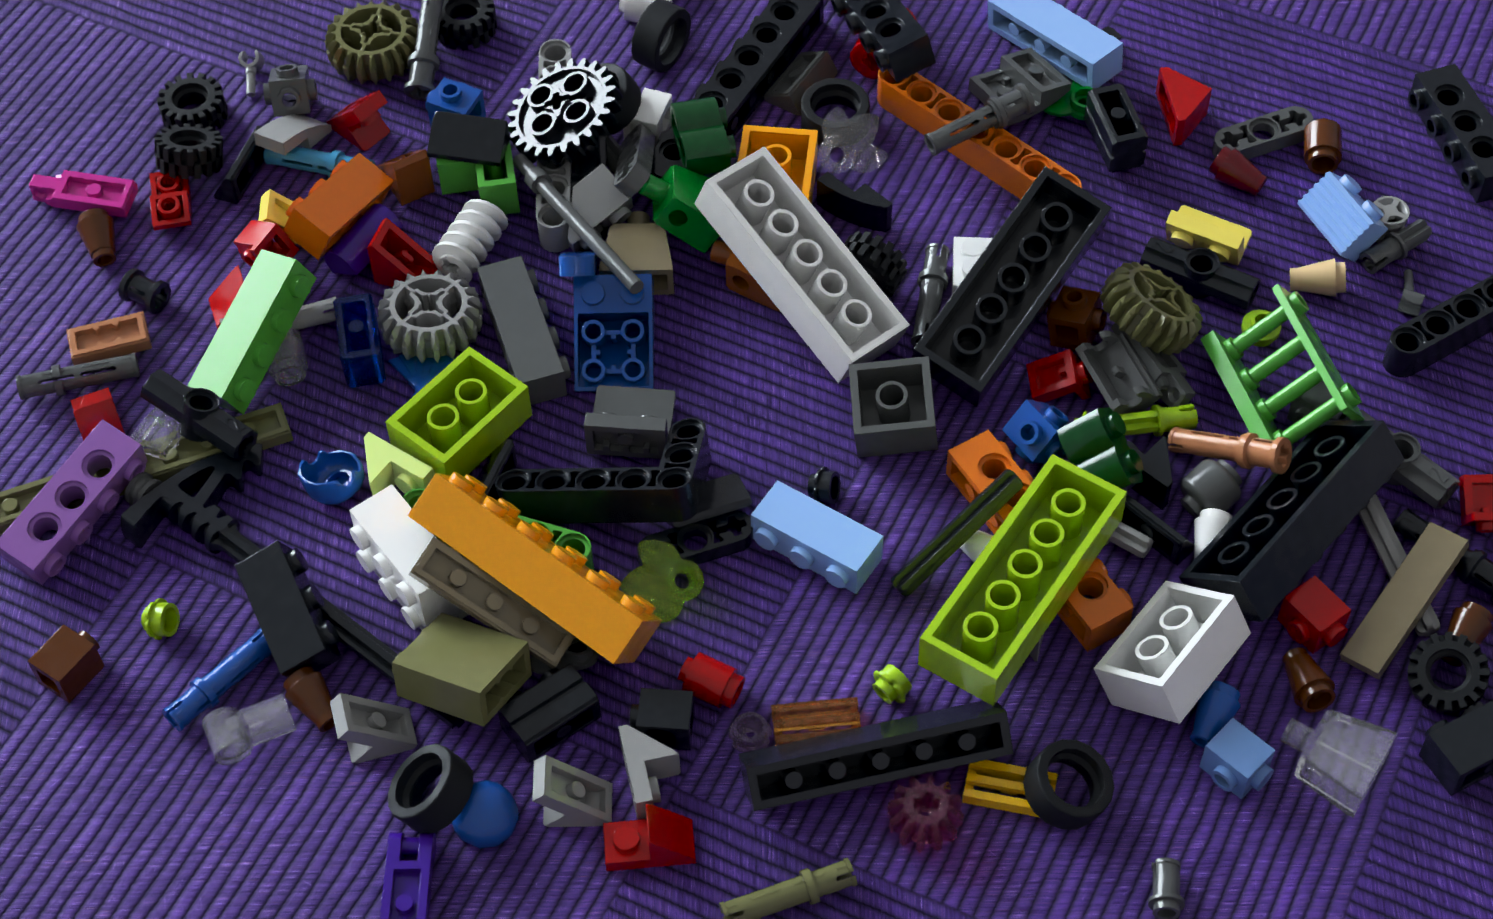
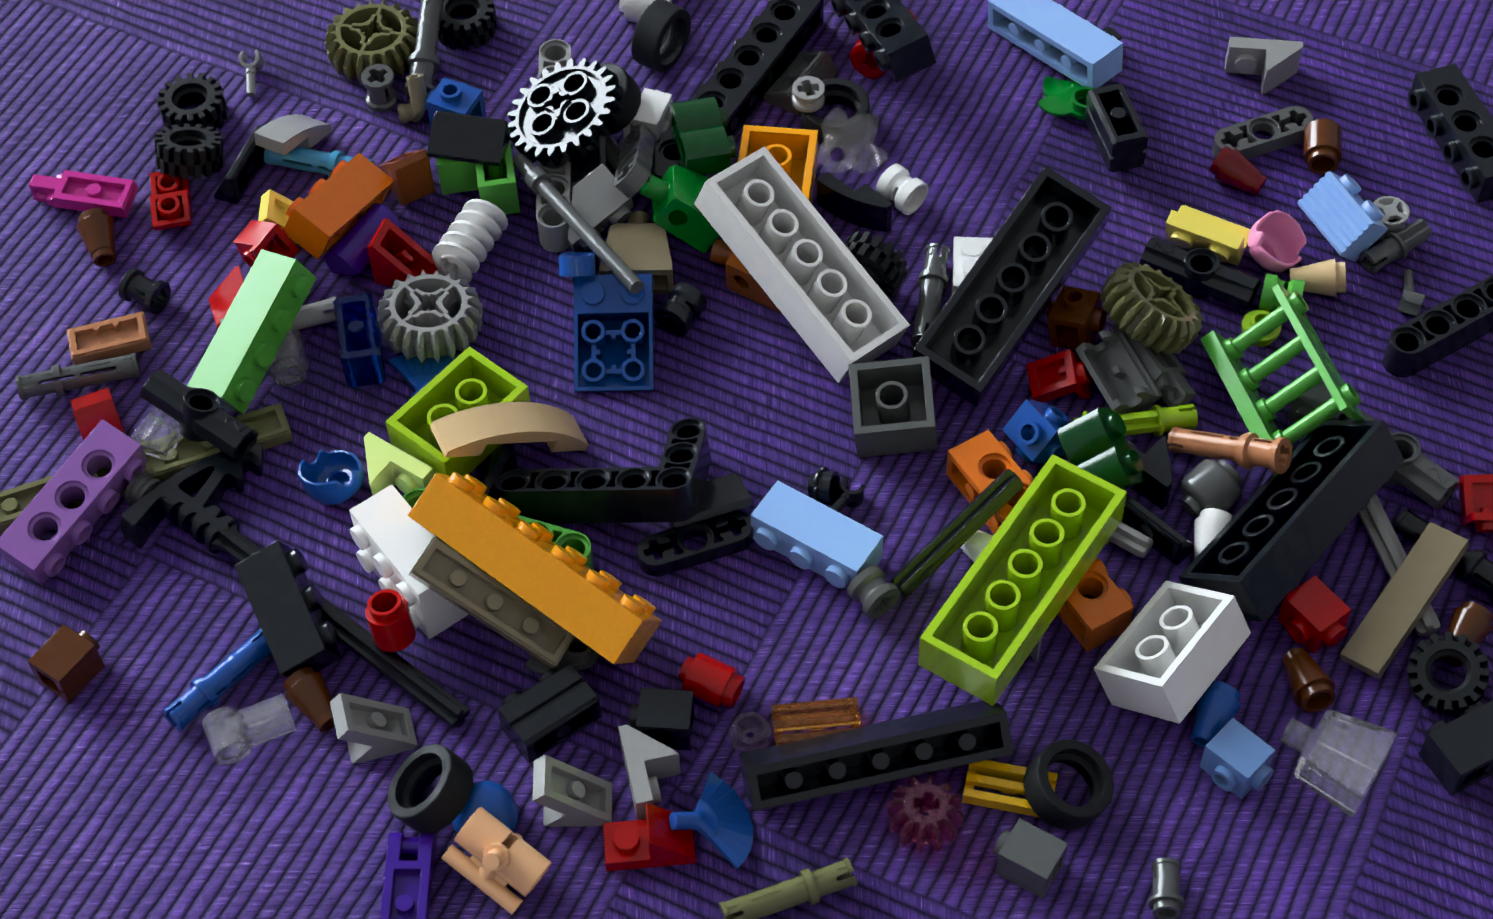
lime plate [141,598,180,640] -> none
dark grey brick [263,64,318,117] -> none
red slope [326,90,390,151] -> none
olive brick [392,613,532,727] -> none
dark grey brick [477,256,571,405] -> none
dark grey bracket [584,385,676,459] -> none
clear neon green plate [620,540,704,623] -> none
lime plate [872,664,912,704] -> none
orange beam [877,69,1082,199] -> none
dark grey pin [924,83,1035,156] -> none
dark grey slope [968,47,1072,126] -> none
red slope [1156,67,1212,146] -> none
none -> dark grey bush [361,64,398,112]
none -> red brick [365,589,416,652]
none -> dark tan arm [397,74,428,124]
none -> tan slope [430,402,589,457]
none -> light nougat pin [441,807,552,915]
none -> black wheel [654,282,707,337]
none -> blue hand [669,771,754,869]
none -> light grey bush [792,76,825,113]
none -> black hand [830,477,865,512]
none -> dark grey wheel [847,566,901,619]
none -> white wheel [876,163,929,215]
none -> dark grey brick [993,818,1068,899]
none -> light grey slope [1225,37,1303,95]
none -> bright pink hair [1248,210,1307,273]
none -> bright green wheel [1258,273,1305,312]

